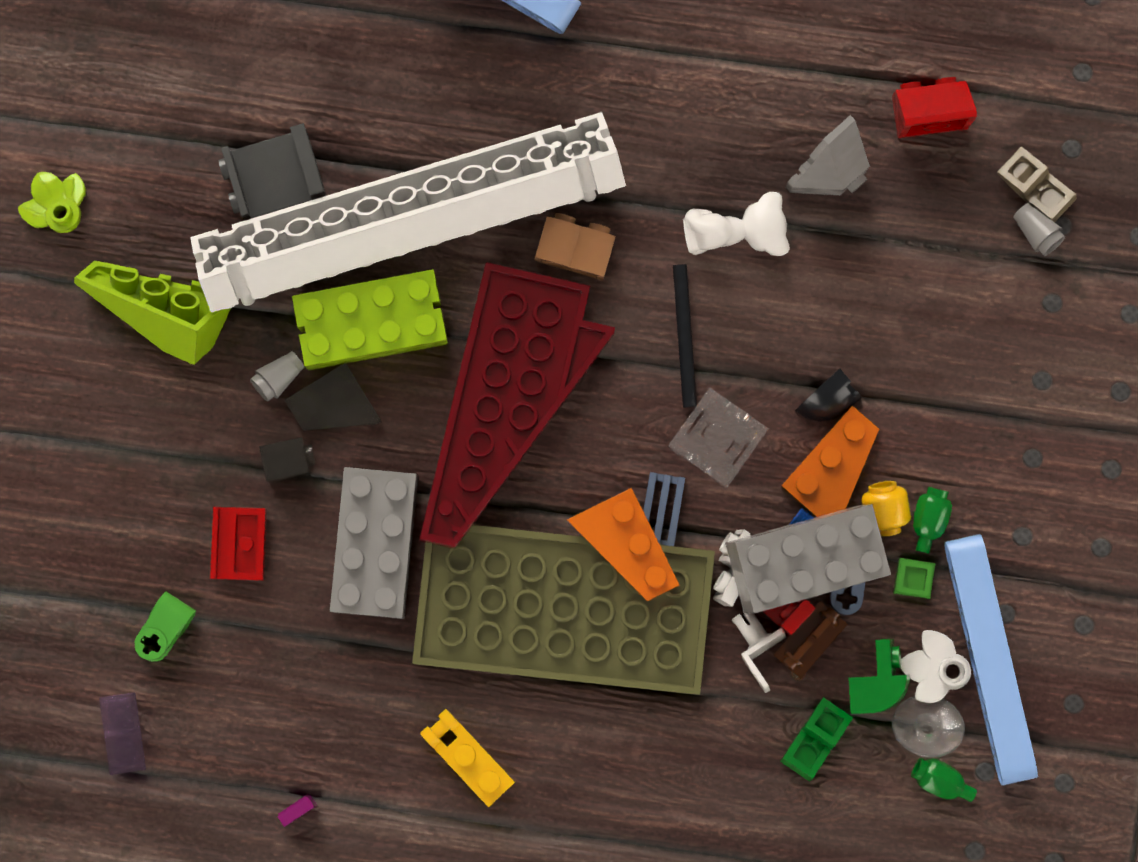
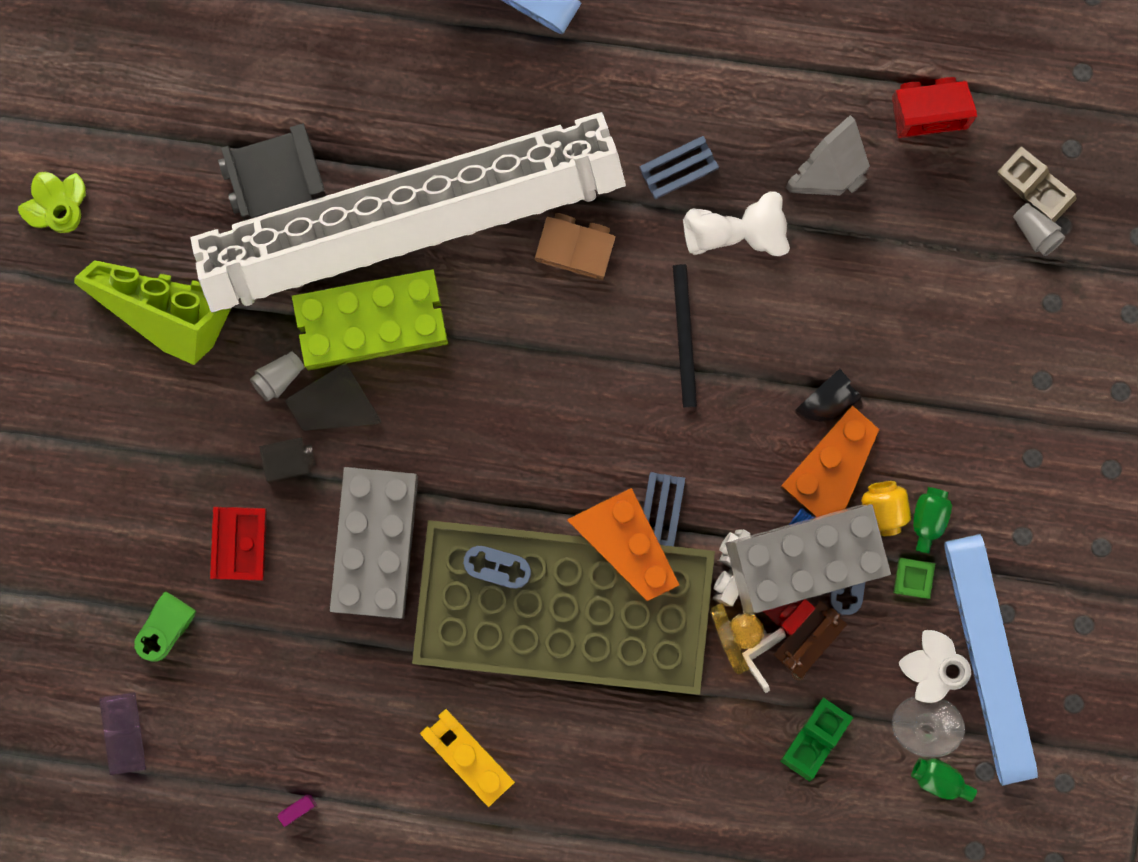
dark red wing [420,262,615,549] -> none
clear brick [667,387,769,489] -> none
green brick [849,639,910,714] -> none
none -> sand blue beam [463,546,531,589]
none -> sand blue tile [639,136,719,200]
none -> clear yellow tile [711,603,764,674]

